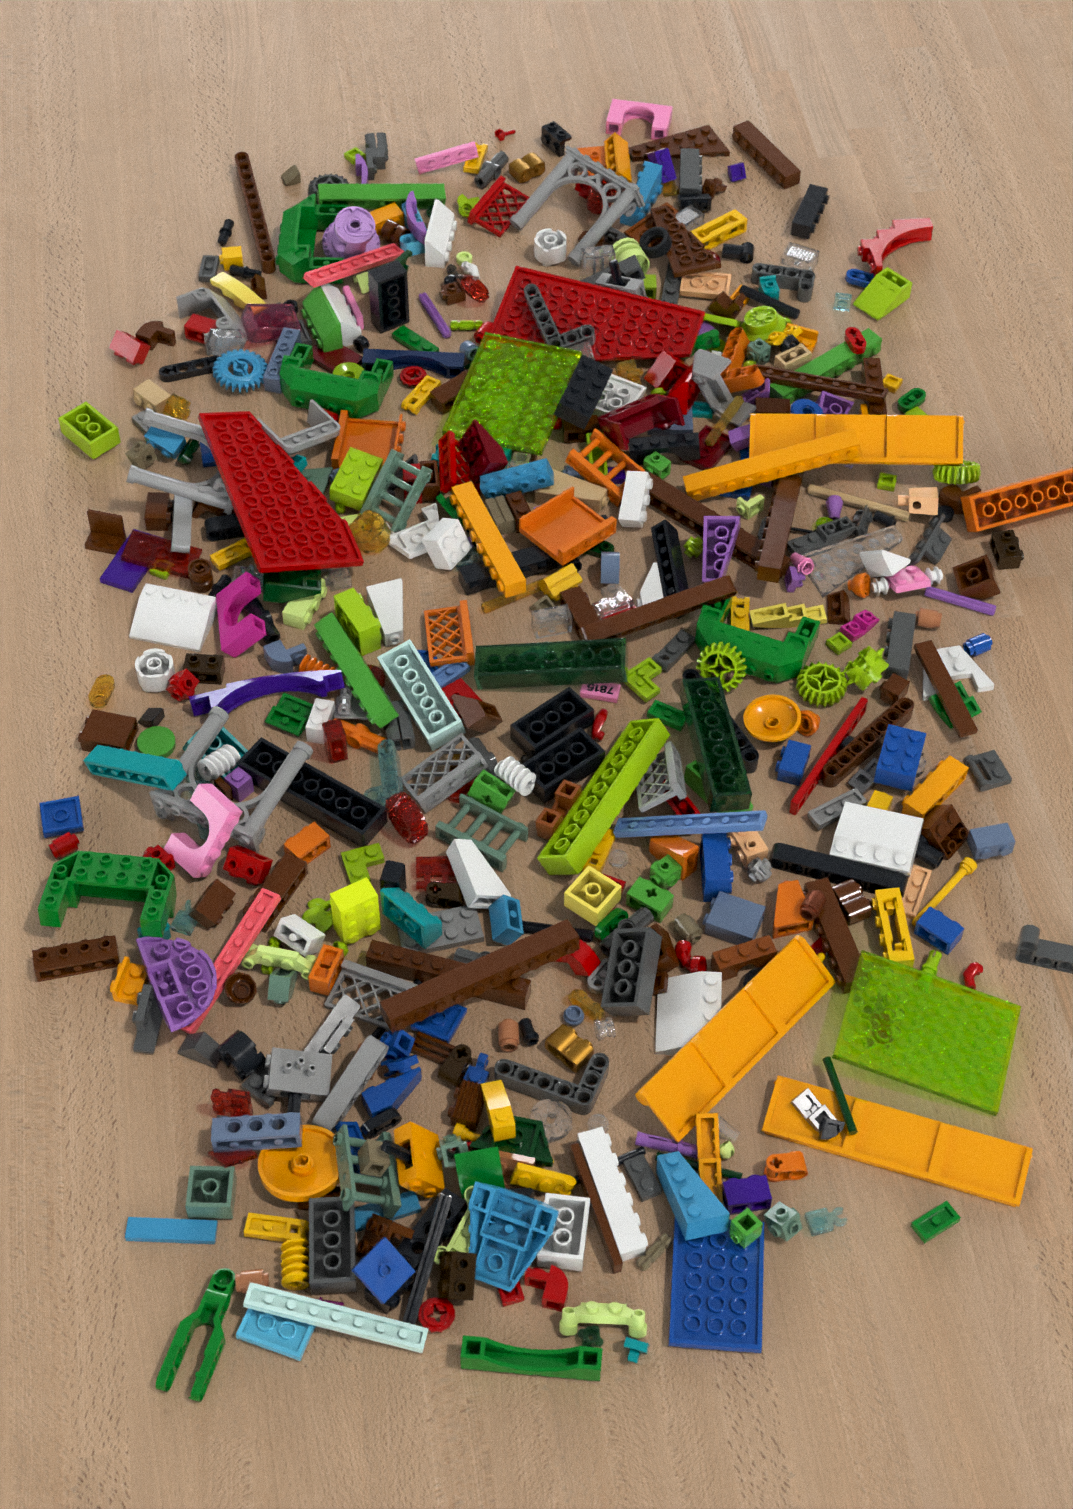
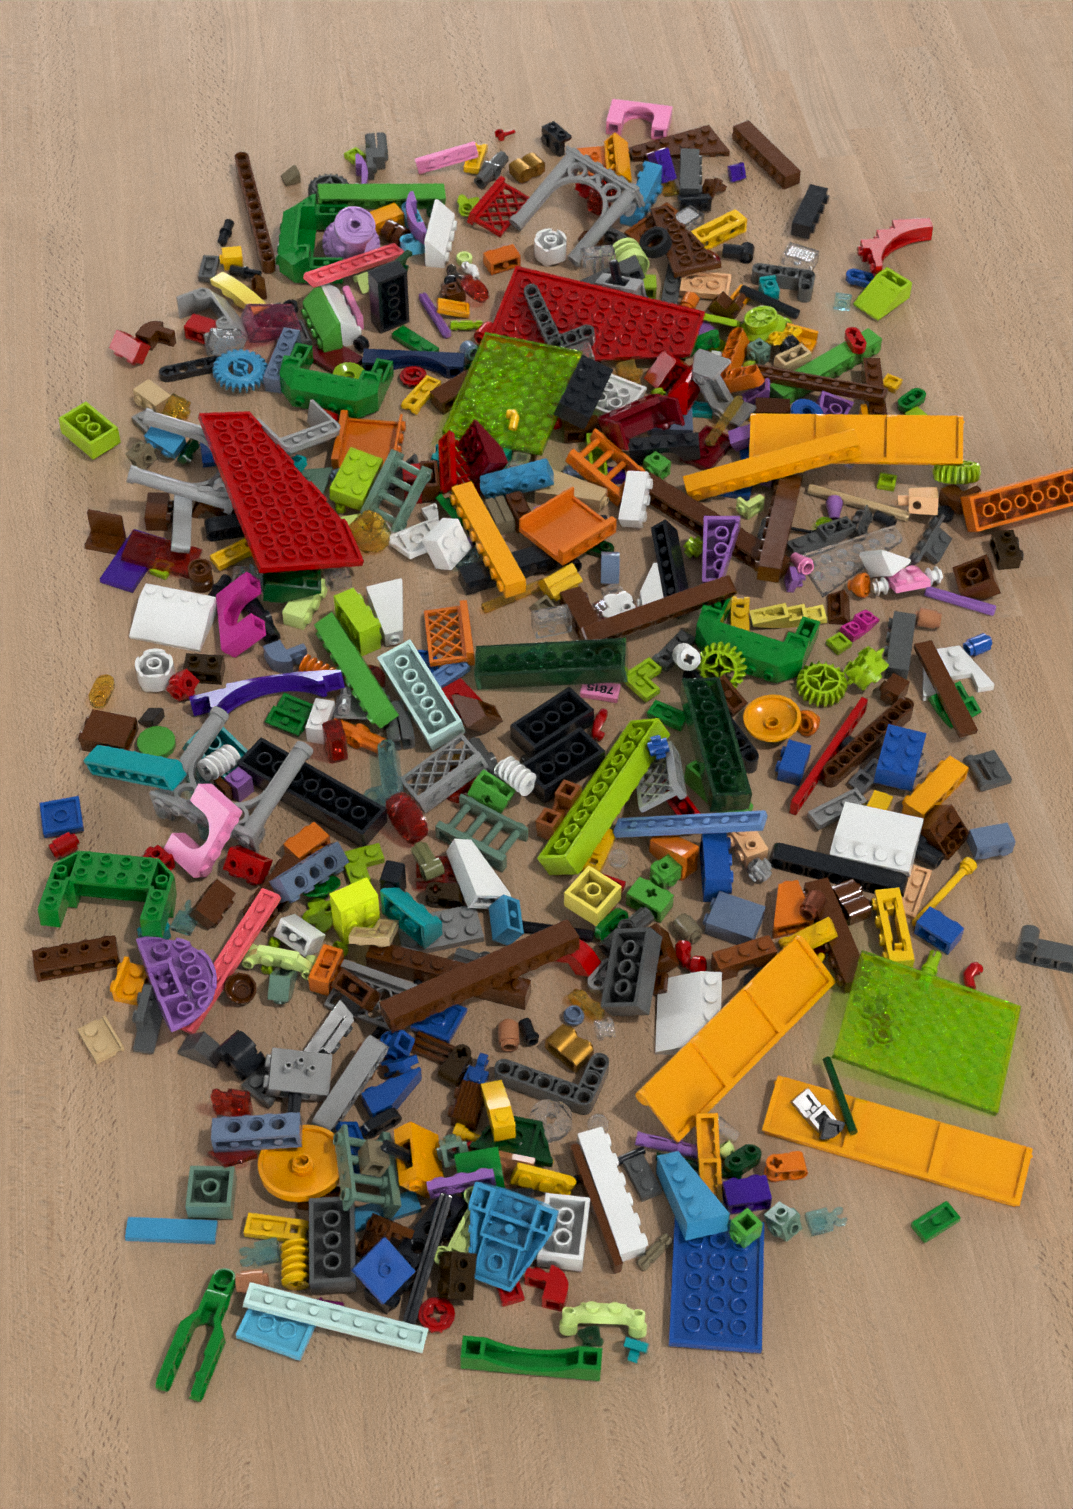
none -> tan plate [77,1015,125,1064]
none -> clear light blue plate [239,1237,280,1267]
none -> sand blue brick [269,841,349,903]
none -> green dish [302,876,341,899]
none -> reddish brown brick [331,968,382,1012]
none -> tan plate [349,919,399,947]
none -> olive piece [411,841,445,881]
none -> medium lavender plate [427,1168,496,1199]
none -> light orange tile [436,298,470,319]
none -> orange brick [483,244,521,275]
none -> yellow arm [506,409,519,431]
none -> white plate [602,591,636,618]
none -> blue gear [647,735,670,760]
none -> white piece [672,643,701,671]
none -> orange brick [679,292,699,309]
none -> reddish brown slope [709,675,748,718]
none -> dark green plate [723,1144,762,1177]
none -> yellow plate [778,917,838,949]

